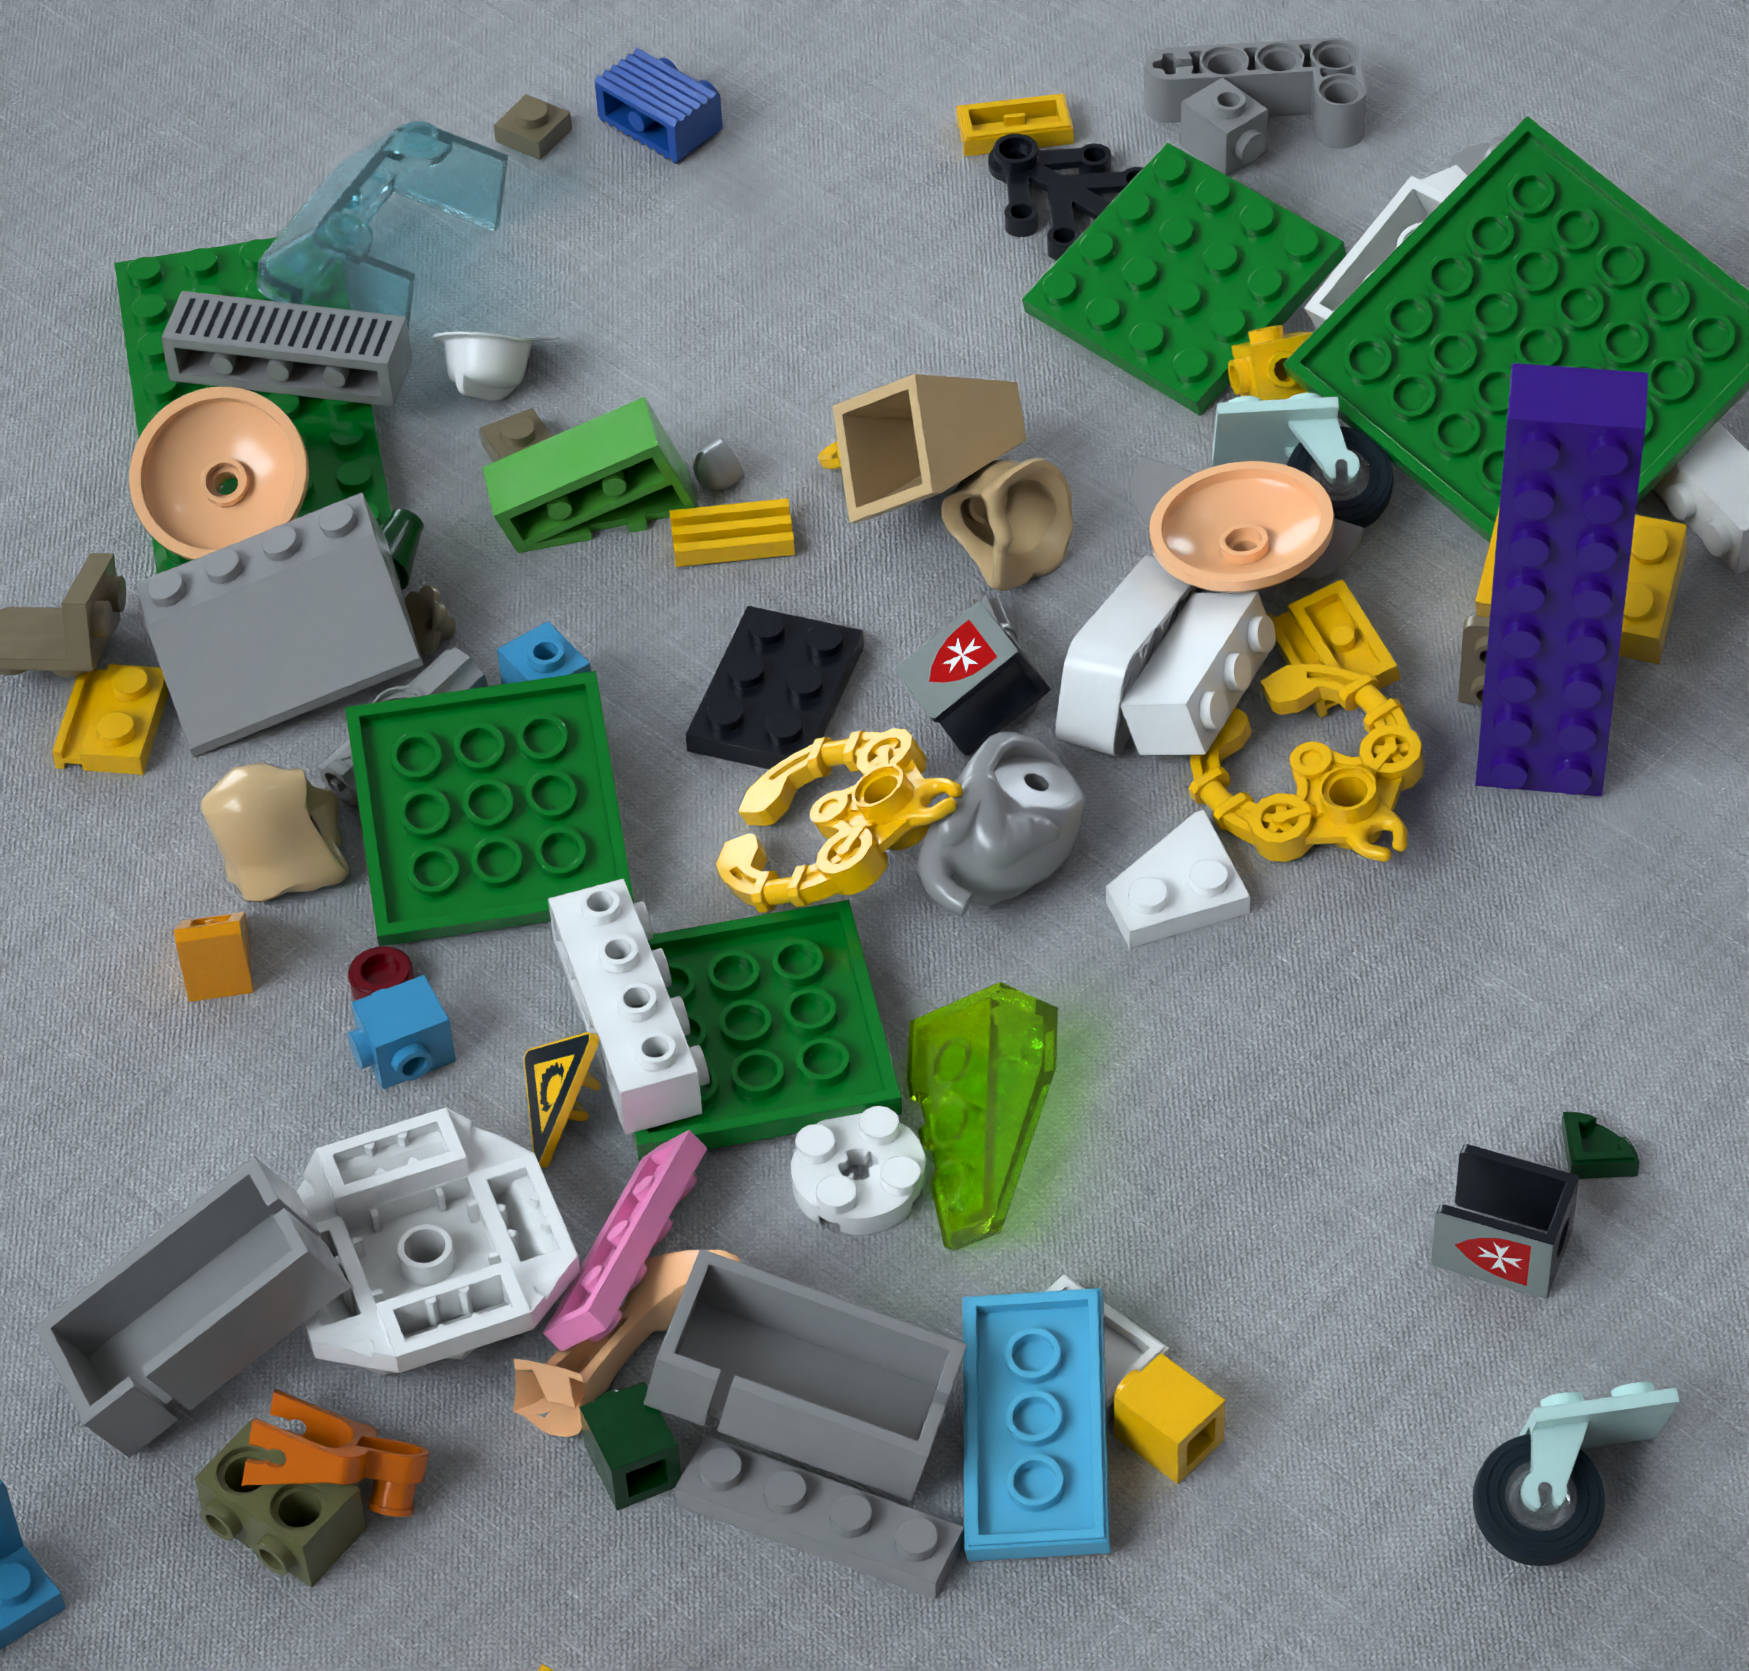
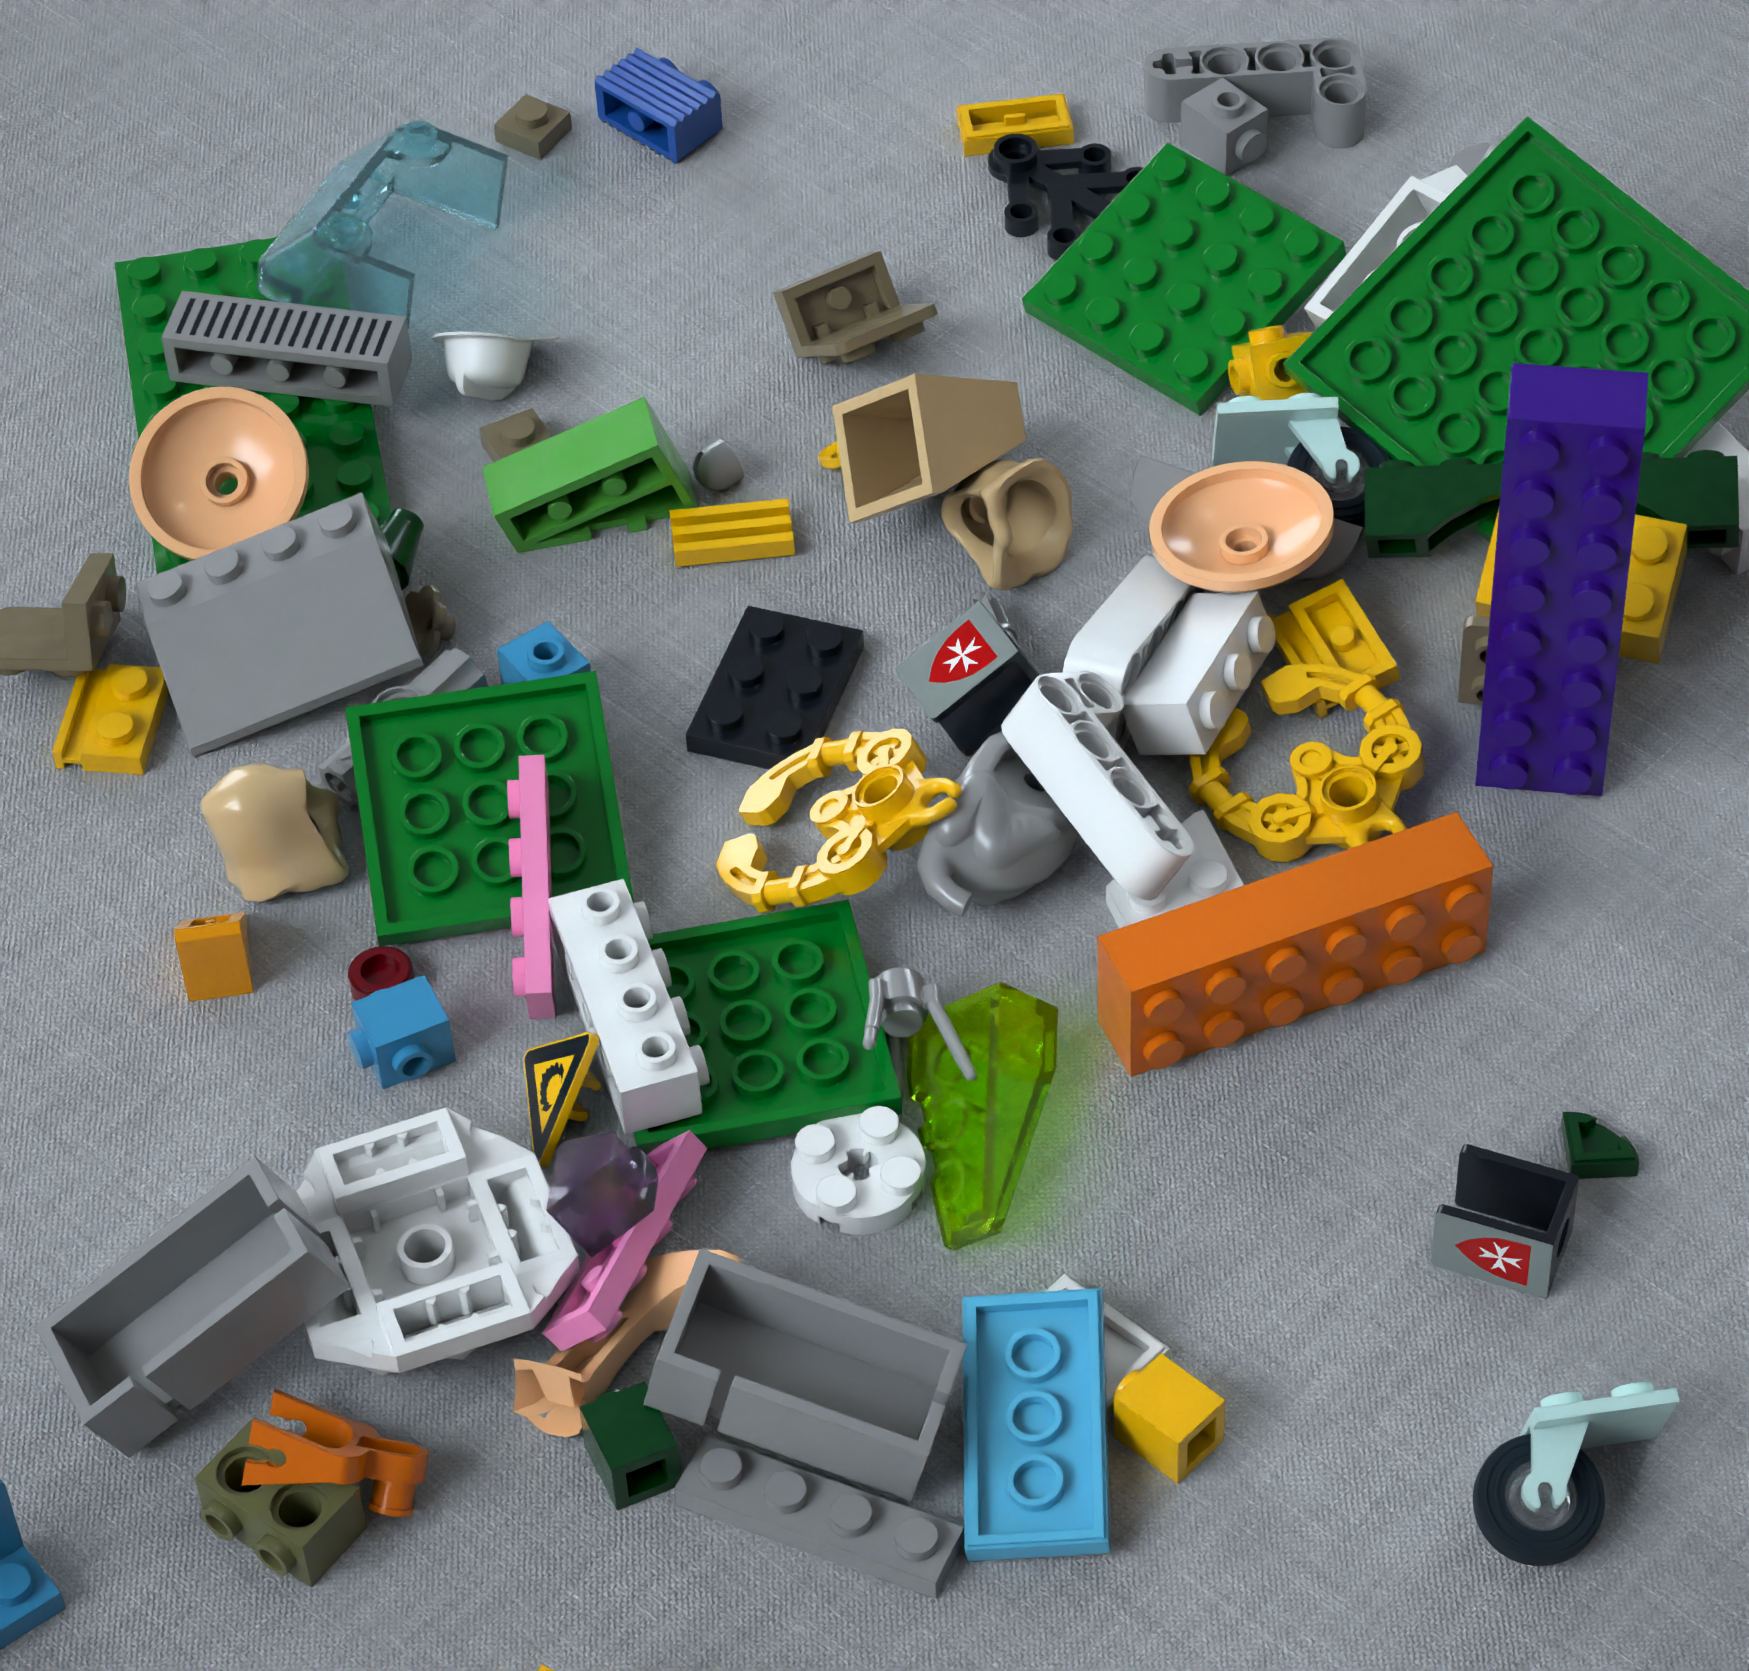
none -> bright pink plate [507,755,556,1019]
none -> clear purple slope [546,1132,658,1257]
none -> dark tan bracket [773,250,938,364]
none -> light grey plant [862,967,977,1122]
none -> white beam [1001,671,1194,901]
none -> orange brick [1097,812,1493,1077]
none -> dark green arch [1365,450,1739,558]

